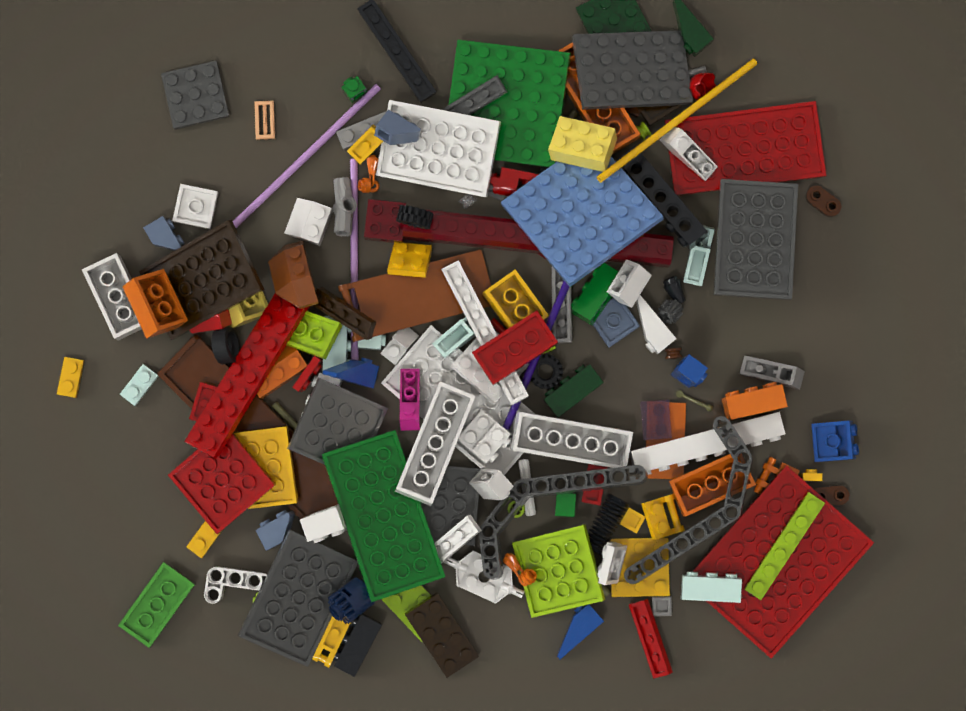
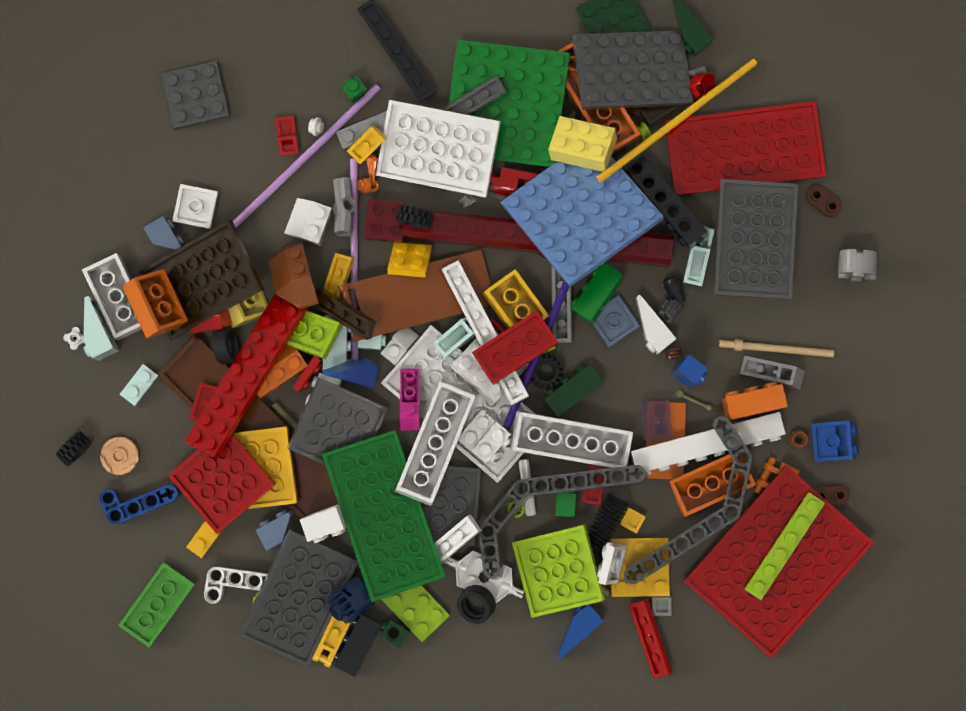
yellow plate [57,357,84,398] -> none
light nougat tile [255,101,275,140] -> none
sand blue slope [374,109,421,145] -> none
dark brown plate [404,592,479,678] -> none
white brick [469,469,513,500] -> none
orange piece [503,553,537,586] -> none
white brick [606,259,652,308] -> none
yellow plate [641,494,685,541] -> none
white slope [660,127,718,181] -> none
light aqua brick [681,571,742,603] -> none
yellow plate [800,469,823,481] -> none
none -> black tyre [56,431,92,466]
none -> white plate [63,327,84,350]
none -> light aqua slope [83,296,120,361]
none -> blue beam [99,485,180,524]
none -> light nougat tile [100,437,139,475]
none -> red slope [275,115,299,156]
none -> white plate [308,117,324,136]
none -> yellow plate [324,253,355,299]
none -> dark green brick [380,619,411,649]
none -> black tyre [457,585,496,624]
none -> tan bar [719,339,834,358]
none -> dark orange plate [789,430,808,449]
none -> light grey brick [838,249,878,282]

